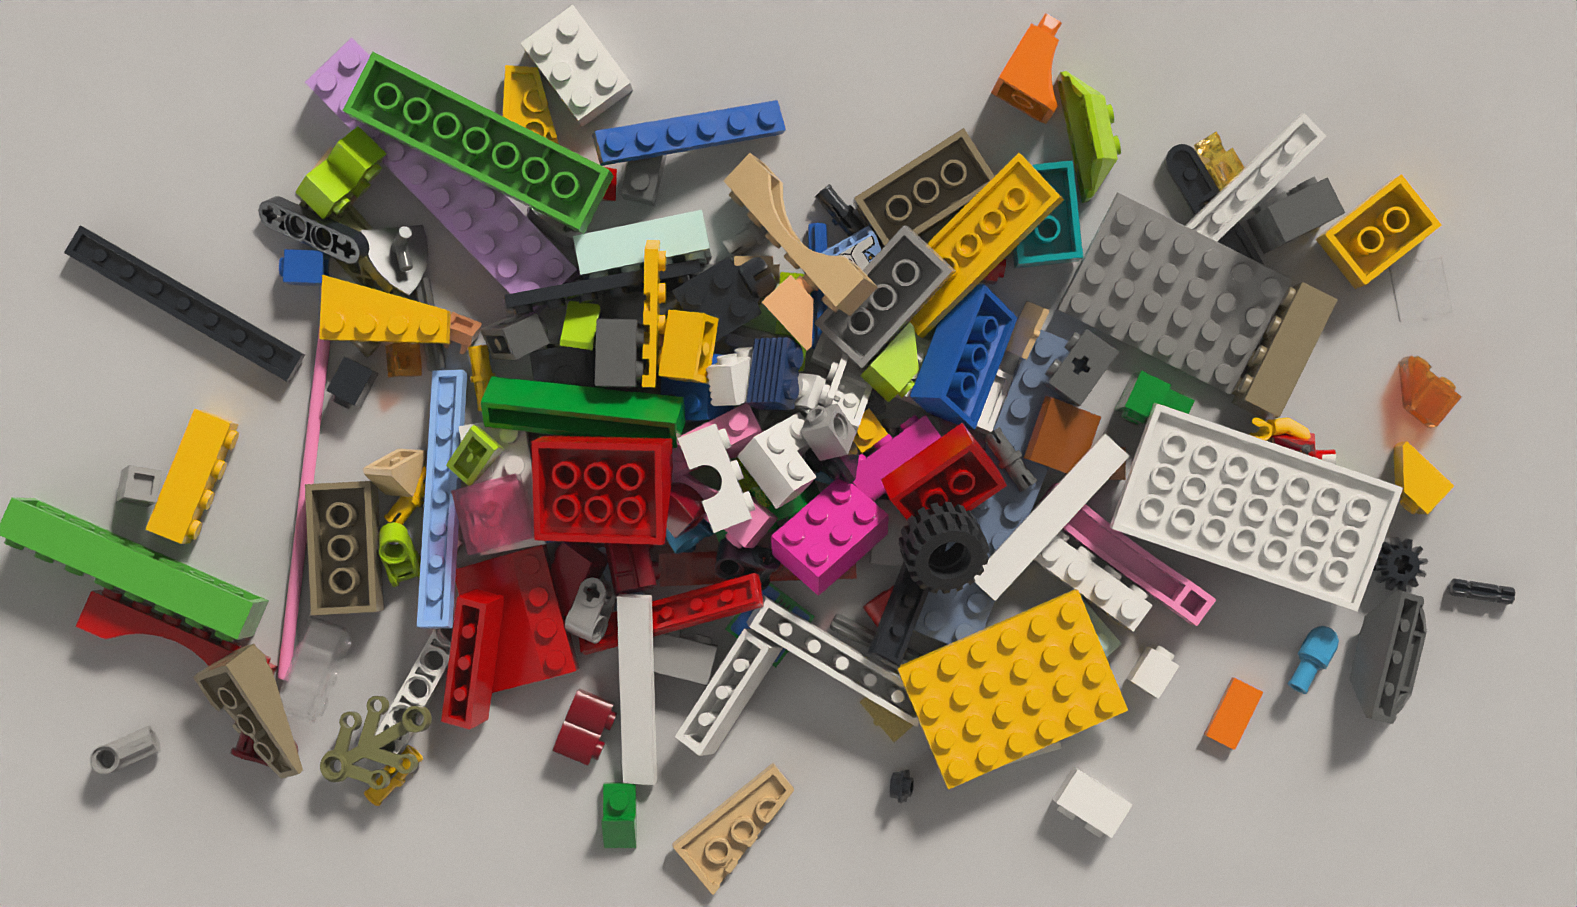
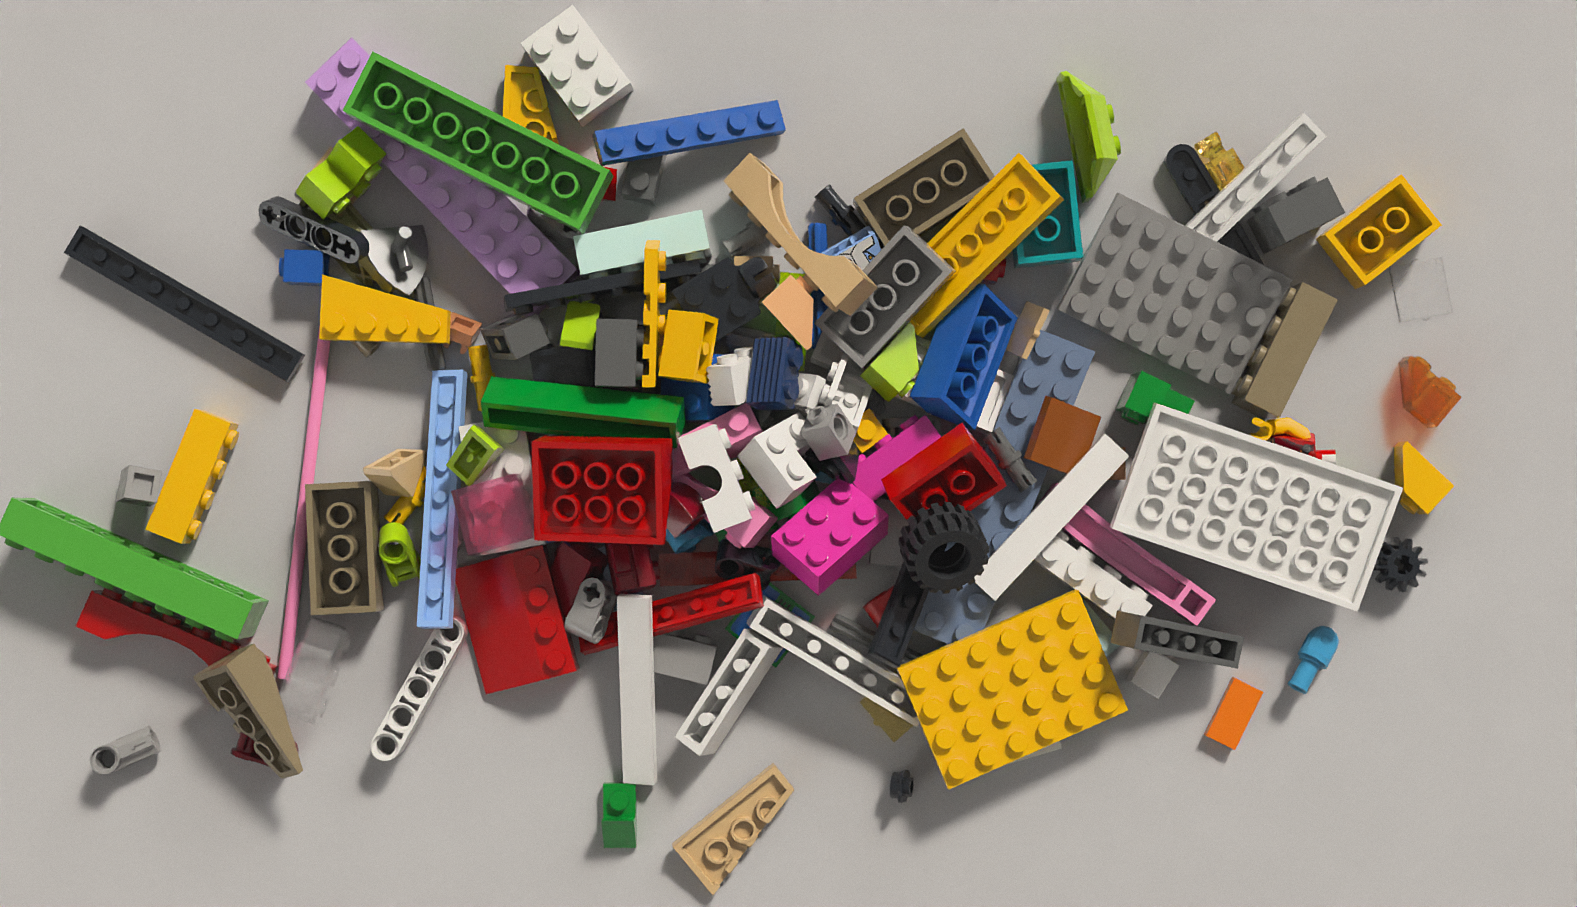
olive plant [320,696,432,790] -> none
black brick [326,356,379,409] -> none
yellow pin [364,745,423,806] -> none
clear orange plate [385,342,422,378] -> none
red brick [441,589,505,730] -> none
dark red brick [552,688,618,766] -> none
orange hips [991,13,1062,124] -> none
dark grey brick [1044,329,1119,407] -> none
white brick [1053,766,1132,838] -> none
dark grey wedge [1349,590,1427,724] -> none
black axle [1449,578,1515,604] -> none
none -> dark grey brick [1110,610,1244,669]

